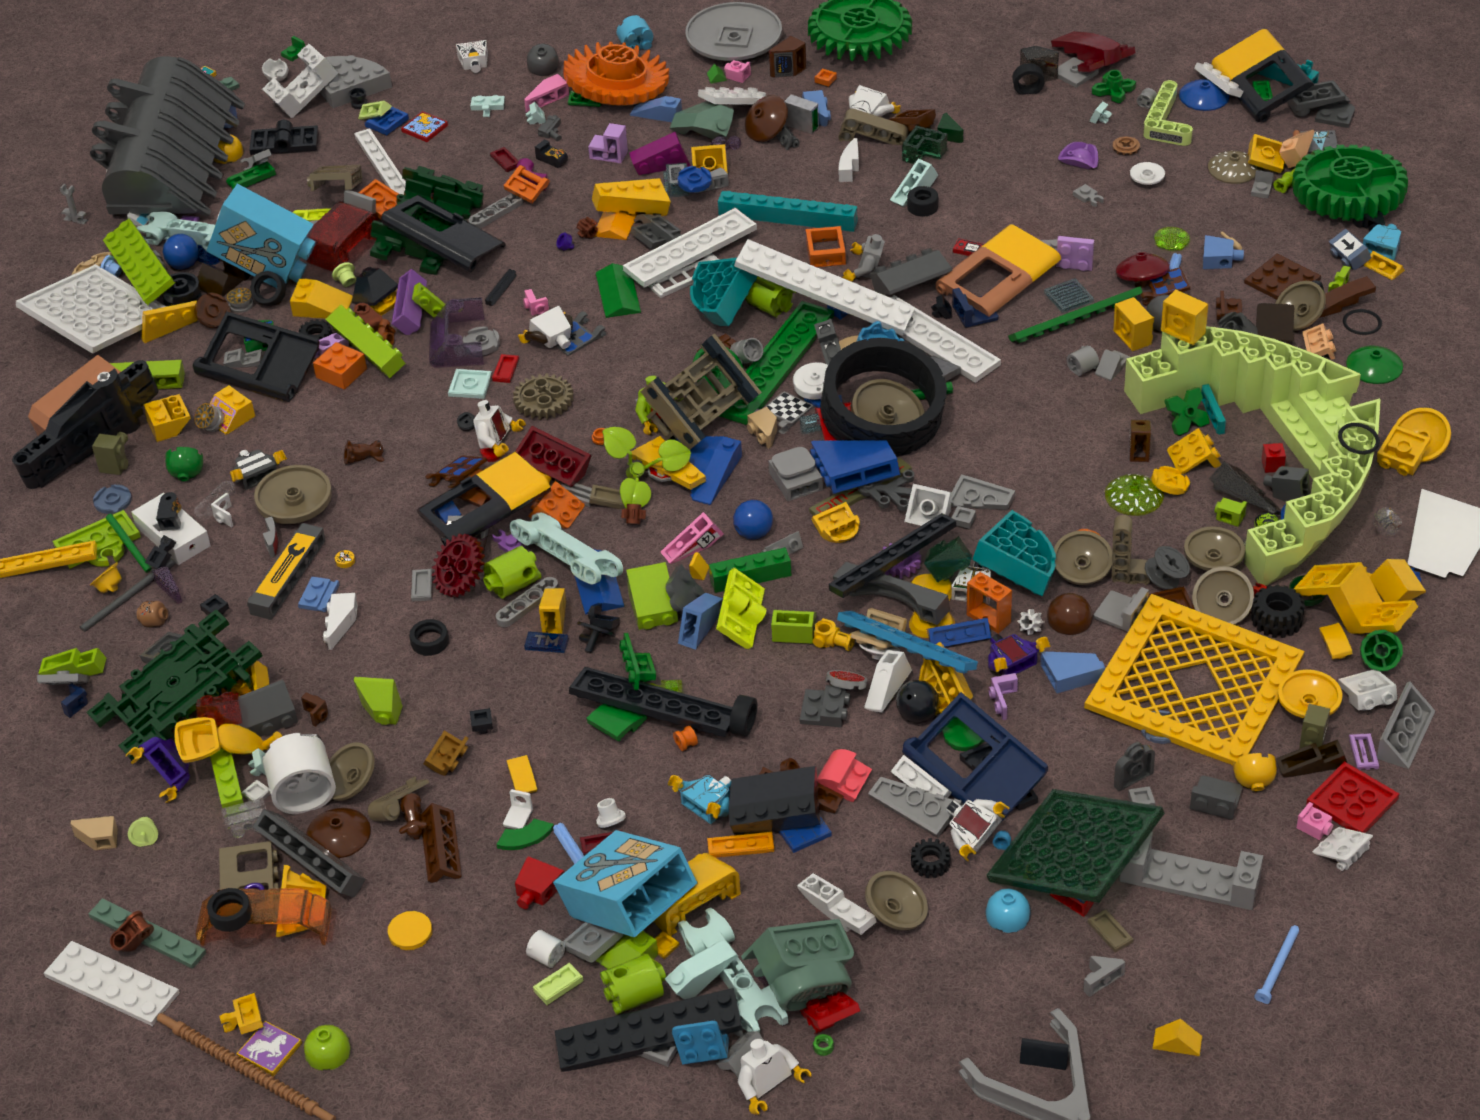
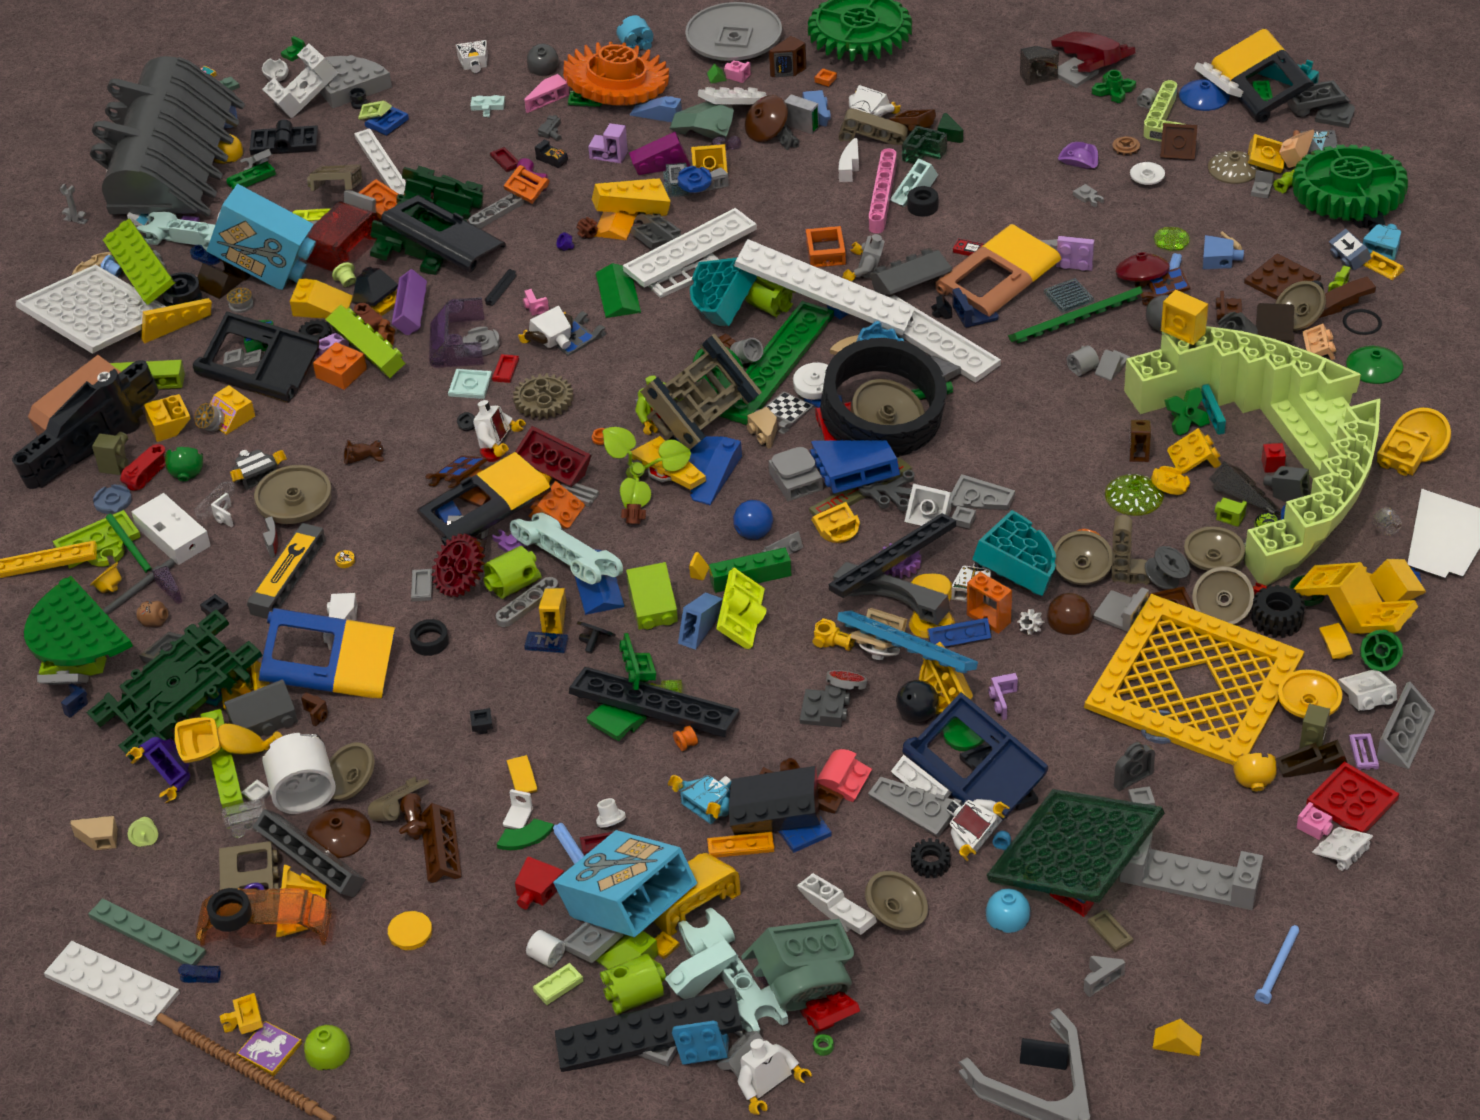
copper piece [110,911,154,952] -> none
black plate [145,535,176,572] -> none
black leg [156,492,181,530] -> none
blue piece [162,234,199,270] -> none
reddish brown tile [194,292,231,328] -> none
clear red bracket [196,692,243,727] -> none
light aqua tile [249,748,266,776] -> none
black tyre [250,271,286,306] -> none
medium blue plate [298,577,339,612] -> none
lime slope [354,677,403,725] -> none
tile [401,111,448,142] -> none
lime bracket [412,282,450,319] -> none
pearl gold bracket [423,730,469,776] -> none
light aqua tile [526,102,546,124] -> none
black bracket [588,603,620,631] -> none
dark tan tile [589,485,626,509] -> none
bright pink slope [661,512,724,564] -> none
dark grey plate [666,564,705,613] -> none
teal brick [718,191,858,232] -> none
black tyre [729,695,758,737] -> none
lime slope [771,610,817,644] -> none
clear light blue tile [799,413,820,434] -> none
dark grey slope [814,319,841,365] -> none
white slope [864,650,912,712] -> none
clear green brick [924,536,972,583] -> none
torso [988,634,1050,676] -> none
black tyre [1012,63,1045,95] -> none
medium blue slope [1041,651,1105,693] -> none
light aqua tile [1090,102,1112,124] -> none
yellow container [1113,297,1154,351] -> none
dark grey bracket [1190,776,1243,820] -> none
black tyre [1338,423,1380,455] -> none
none -> green plate [24,576,133,666]
none -> red piece [120,444,166,491]
none -> clear blue bar [178,964,221,983]
none -> piece [259,608,395,698]
none -> bright pink beam [869,148,896,233]
none -> reddish brown plate [1160,123,1198,160]

